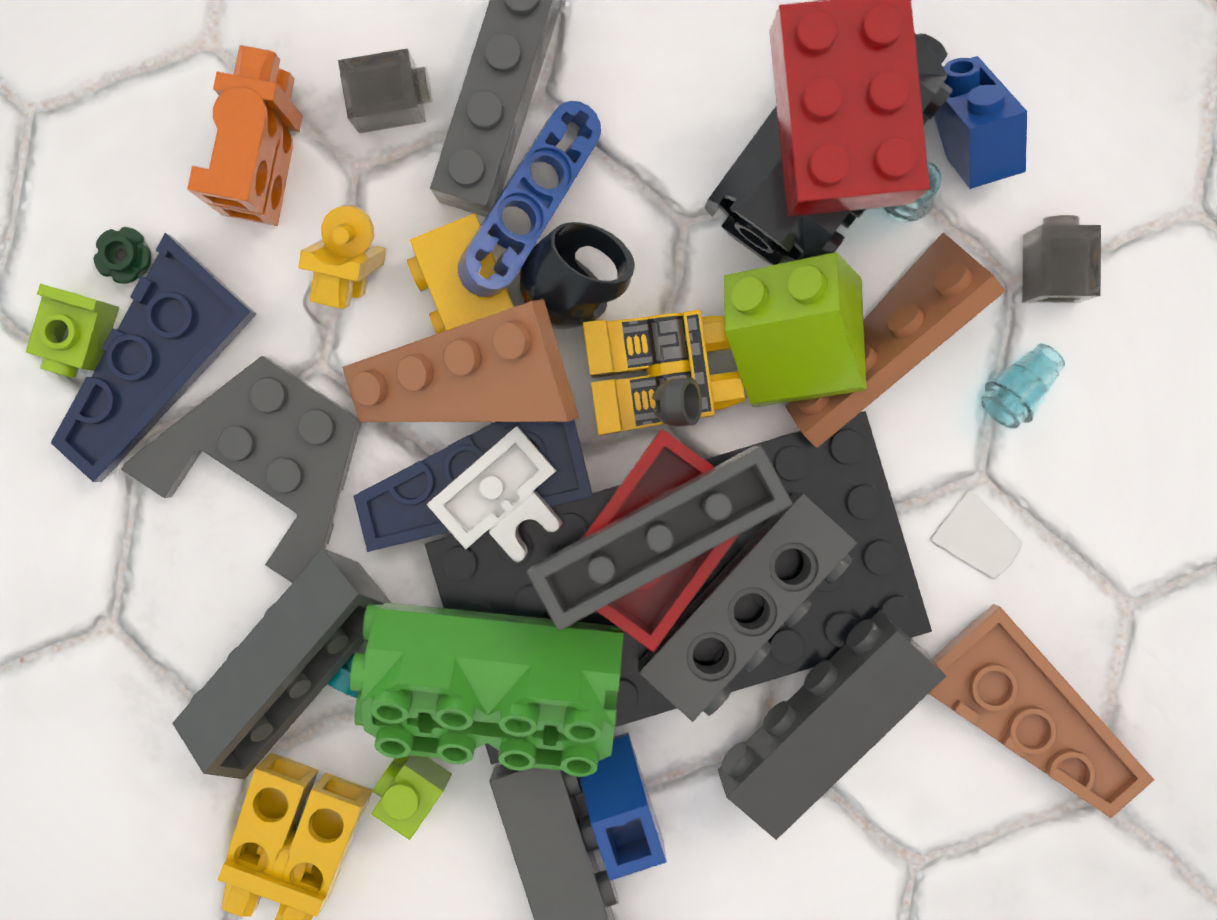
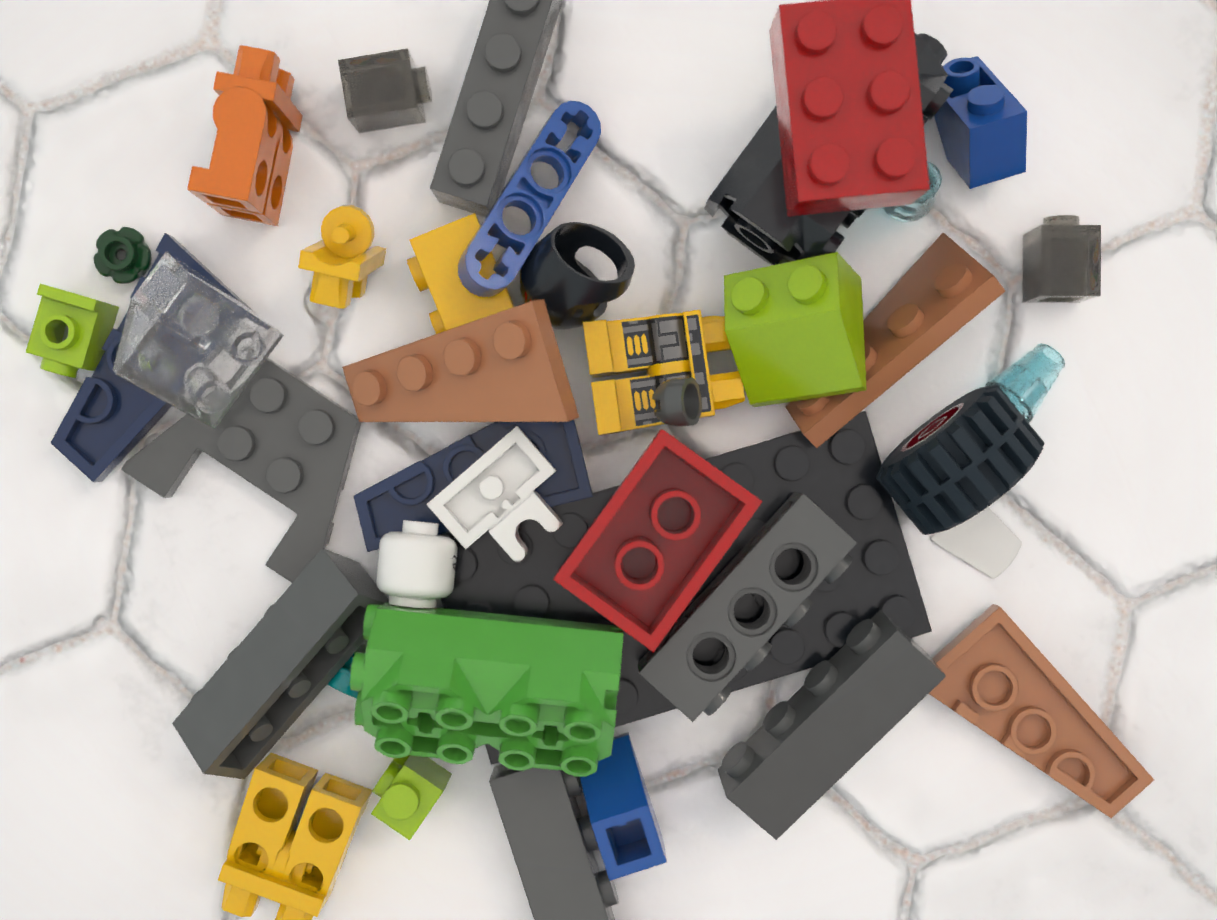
dark grey brick [527,446,793,631] -> none
none -> clear slope [113,251,284,429]
none -> white head [376,520,457,608]
none -> black wheel [876,384,1045,535]

